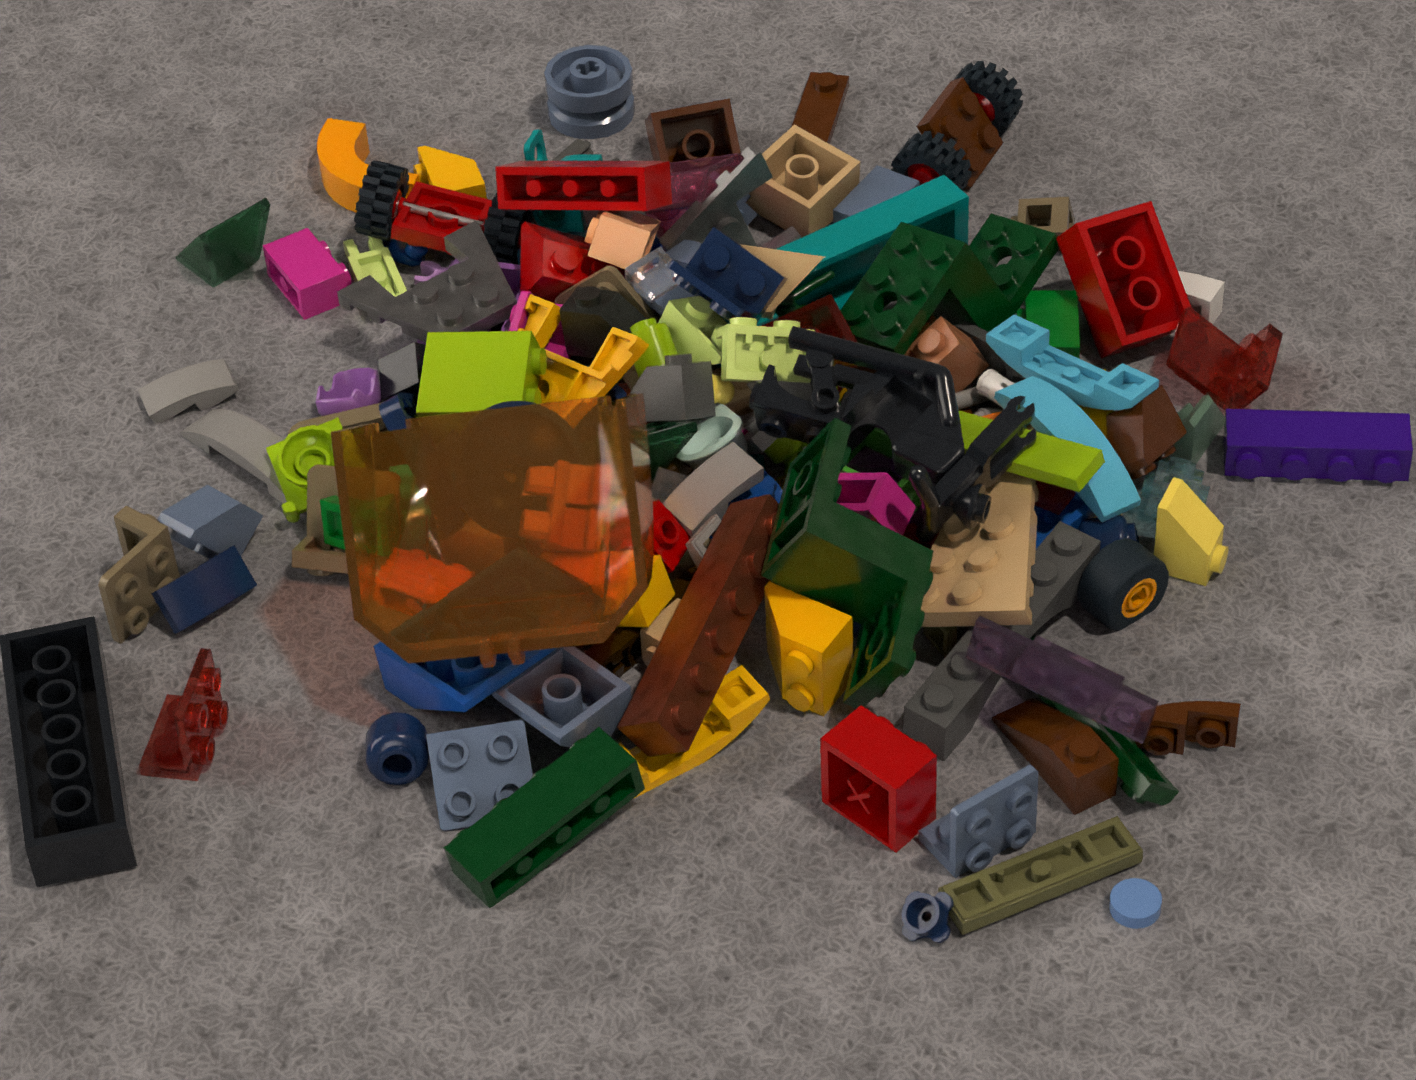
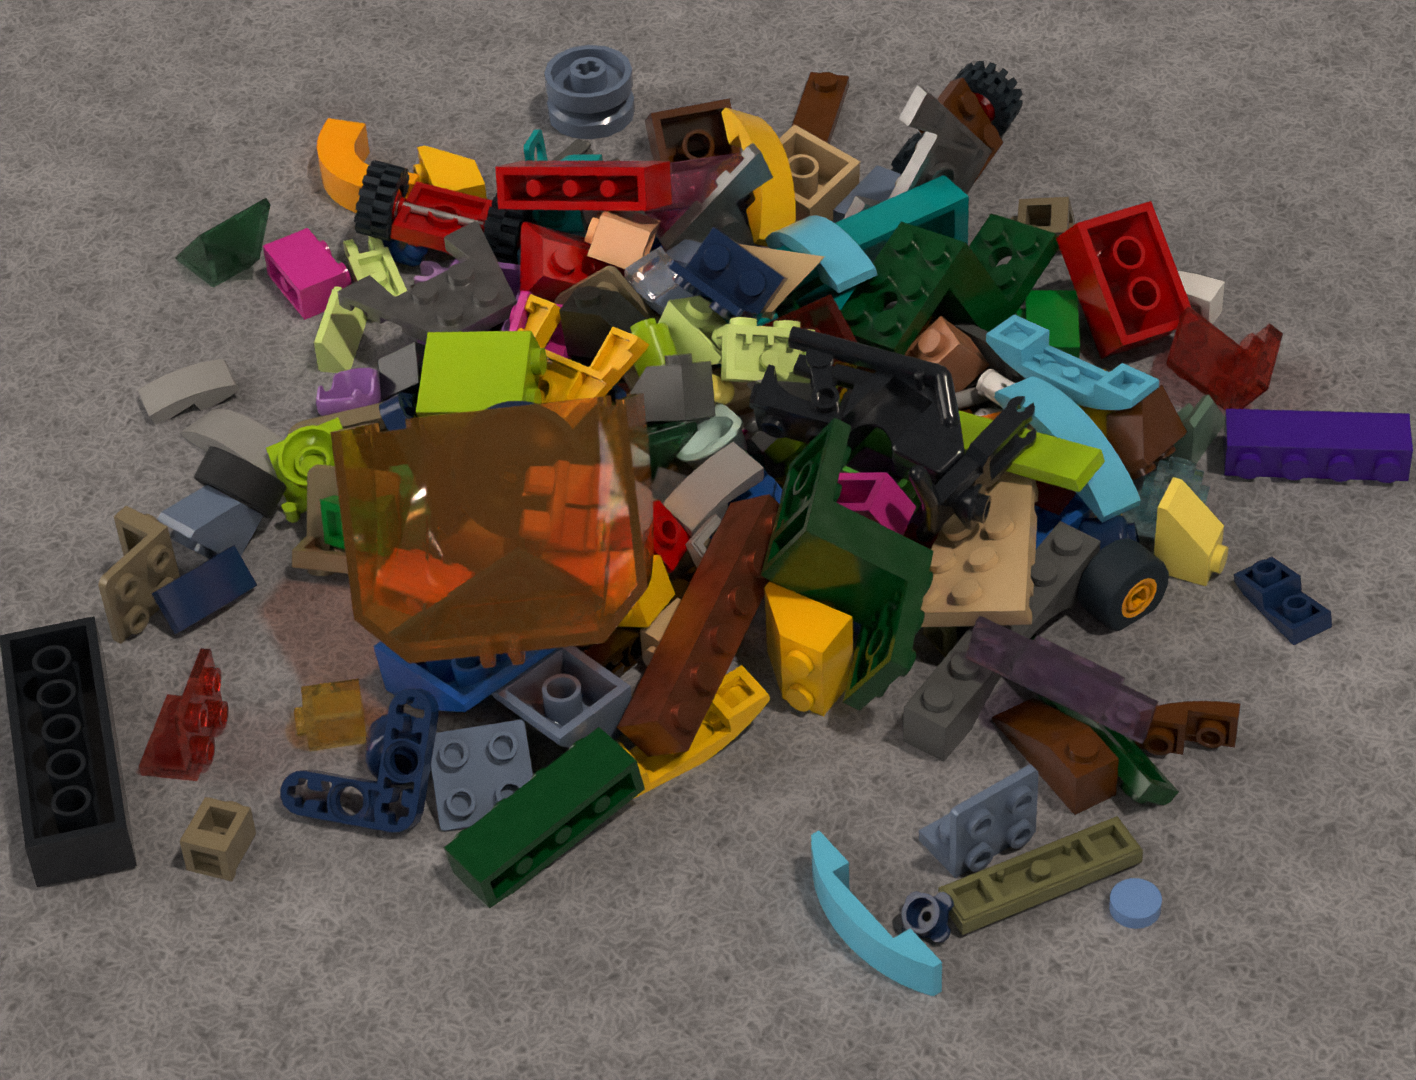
red brick [820,705,937,853] -> none
none -> dark tan brick [180,797,256,881]
none -> black tyre [194,446,287,518]
none -> dark blue beam [280,688,439,832]
none -> clear yellow brick [294,678,367,752]
none -> yellowish green slope [314,287,368,373]
none -> yellow slope [721,108,796,247]
none -> medium azure slope [765,215,878,293]
none -> medium azure slope [811,831,942,996]
none -> flat silver wing [843,85,992,219]
none -> dark blue slope [1234,556,1332,645]

